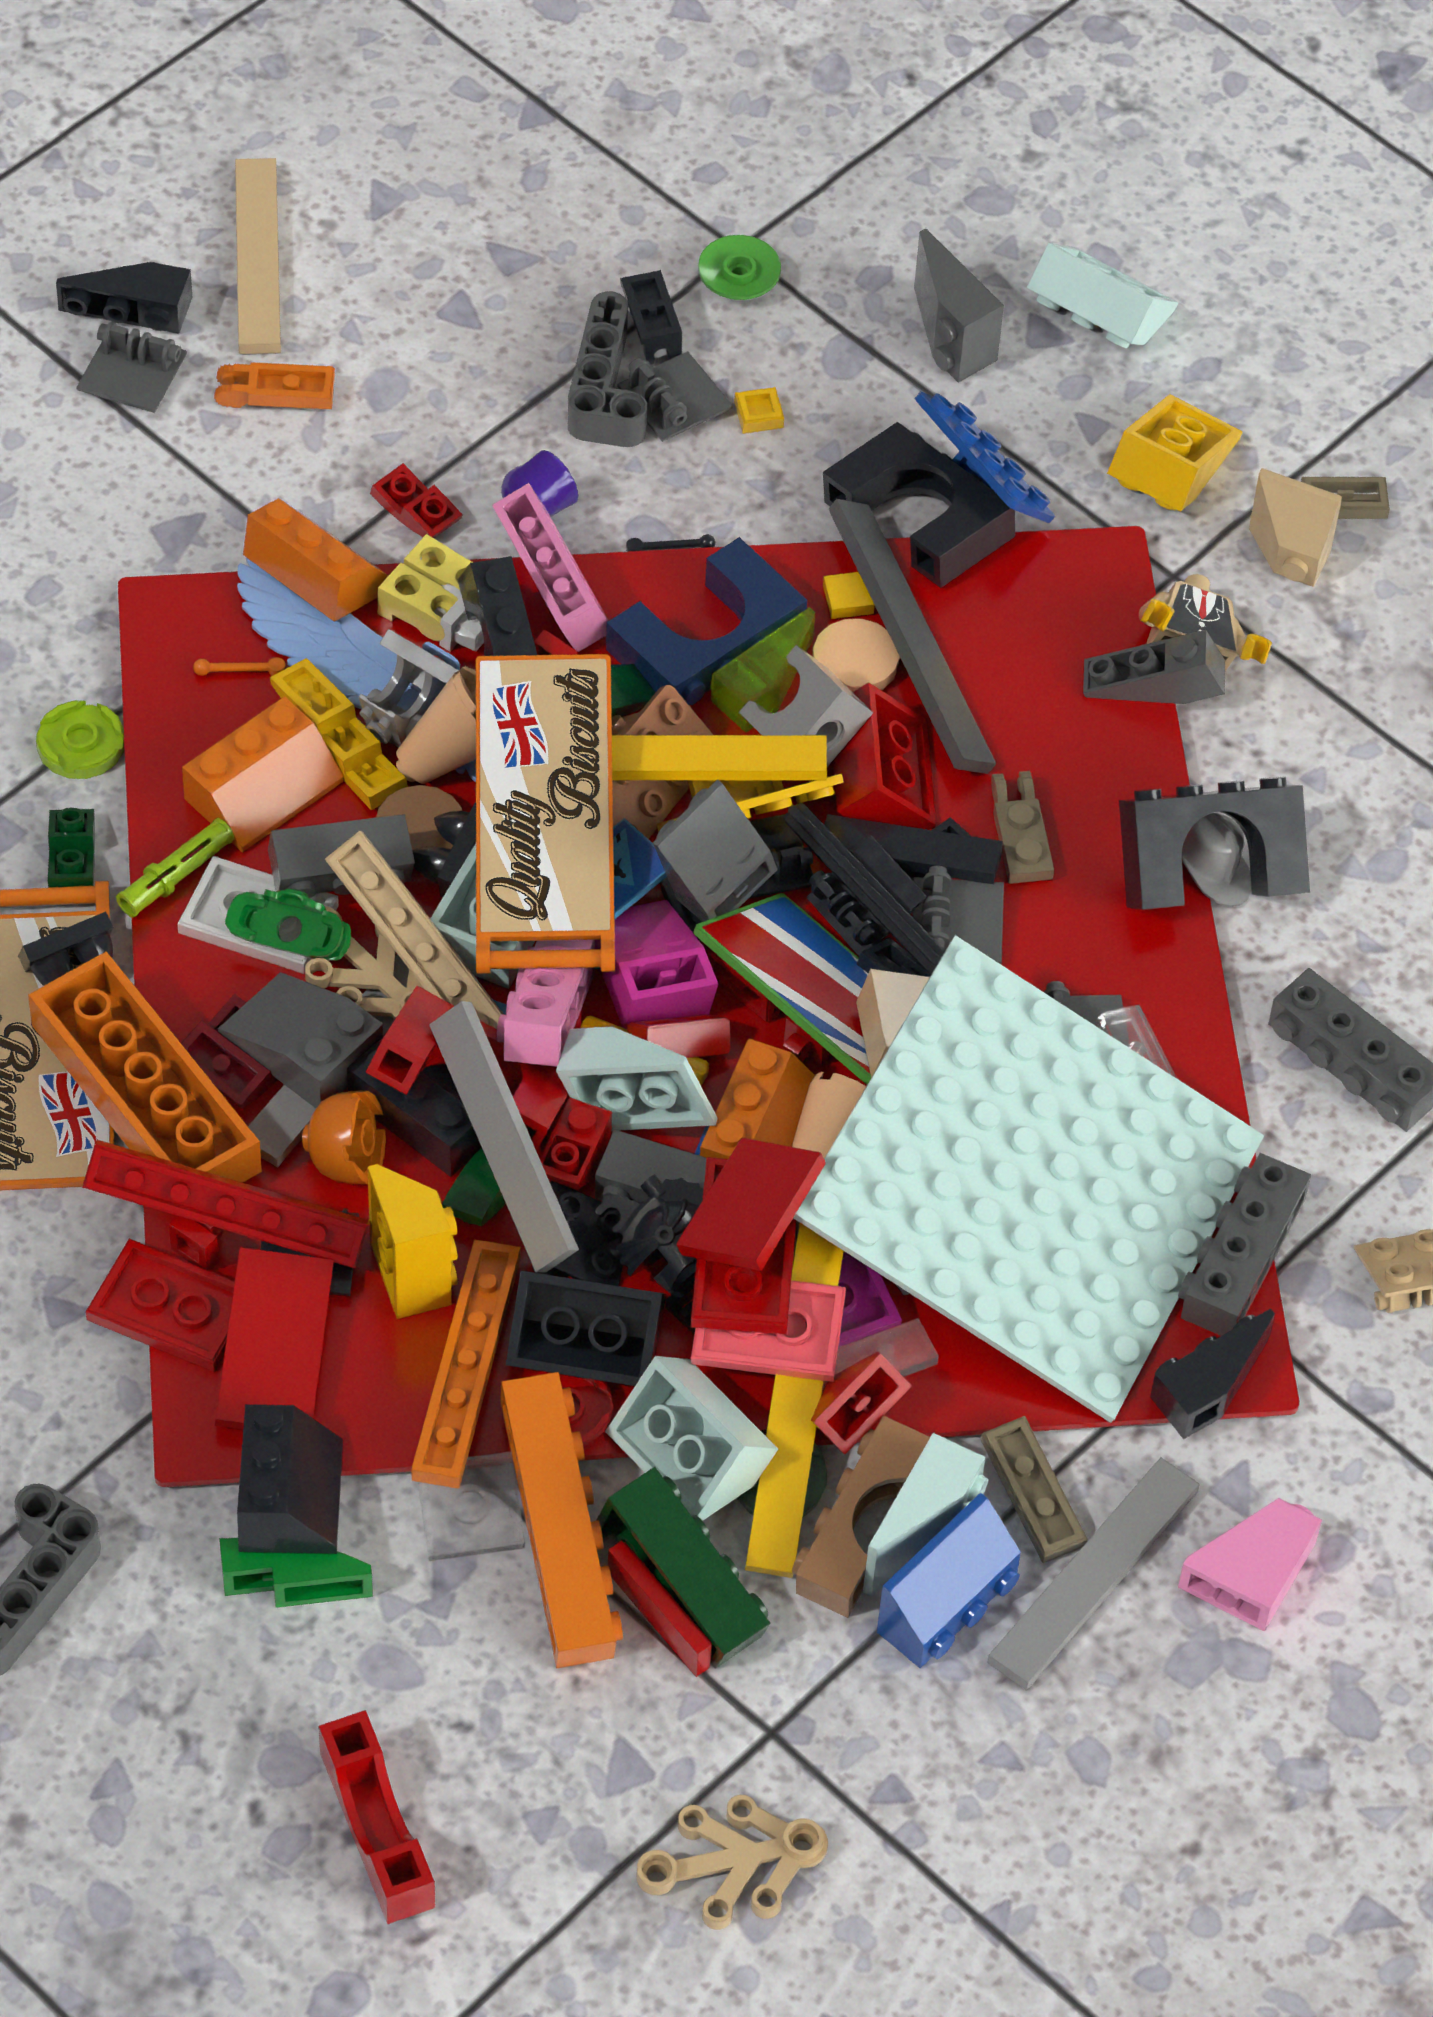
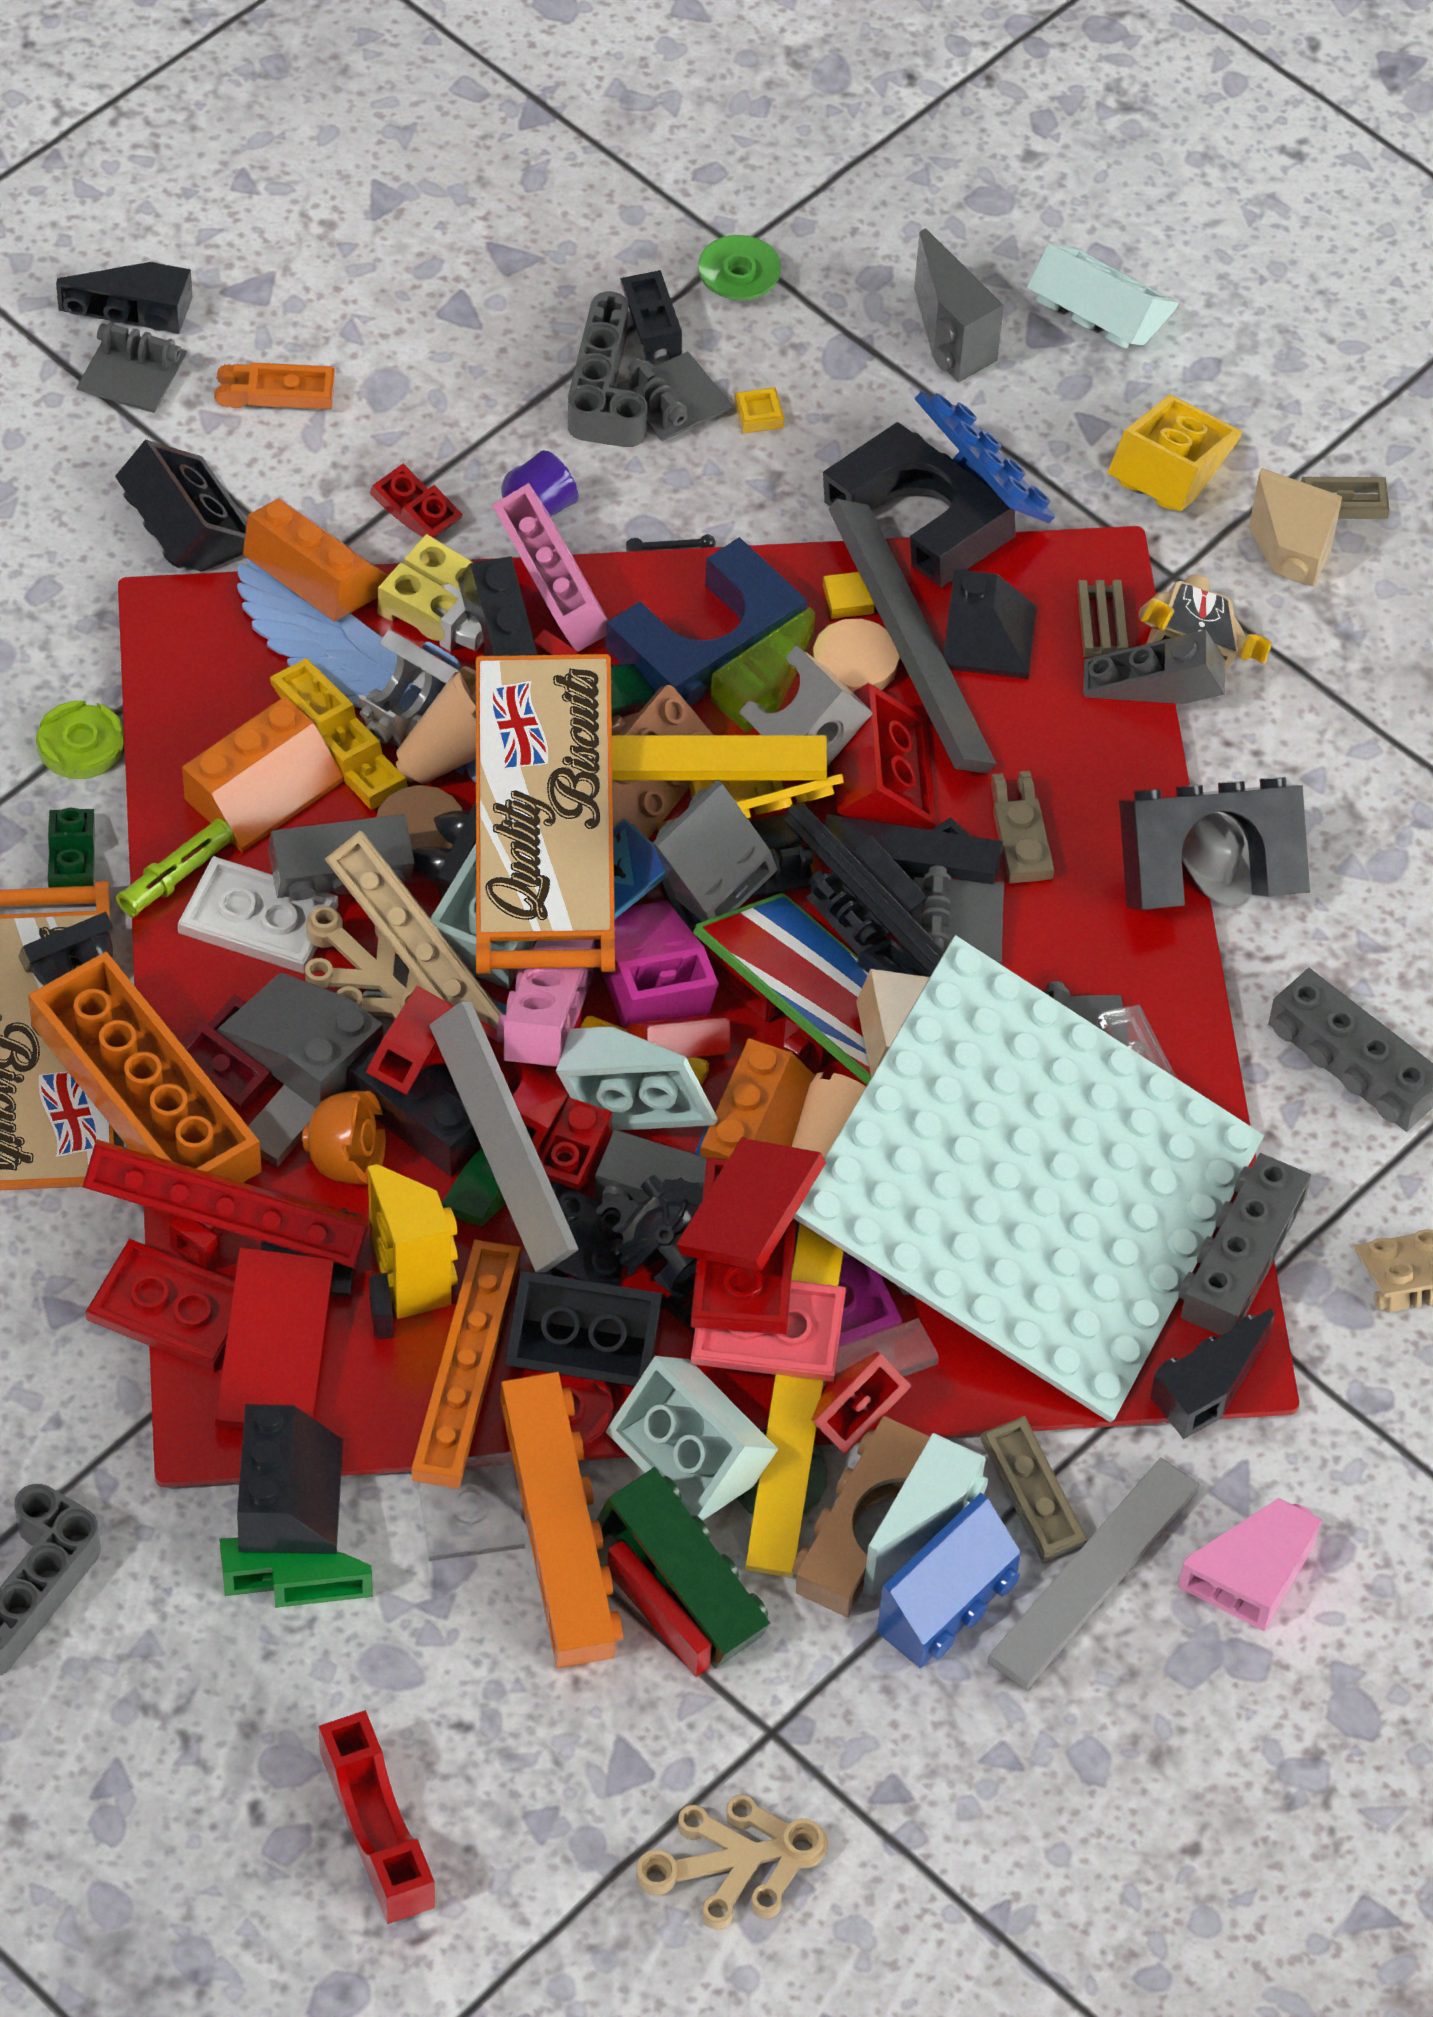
orange hinge [193,657,285,676] -> none
green piece [225,888,351,961] -> none
tan tile [235,158,281,354] -> none
none -> black slope [115,439,247,572]
none -> black tile [369,1273,393,1339]
none -> black slope [943,569,1037,679]
none -> dark tan tile [1077,580,1128,657]

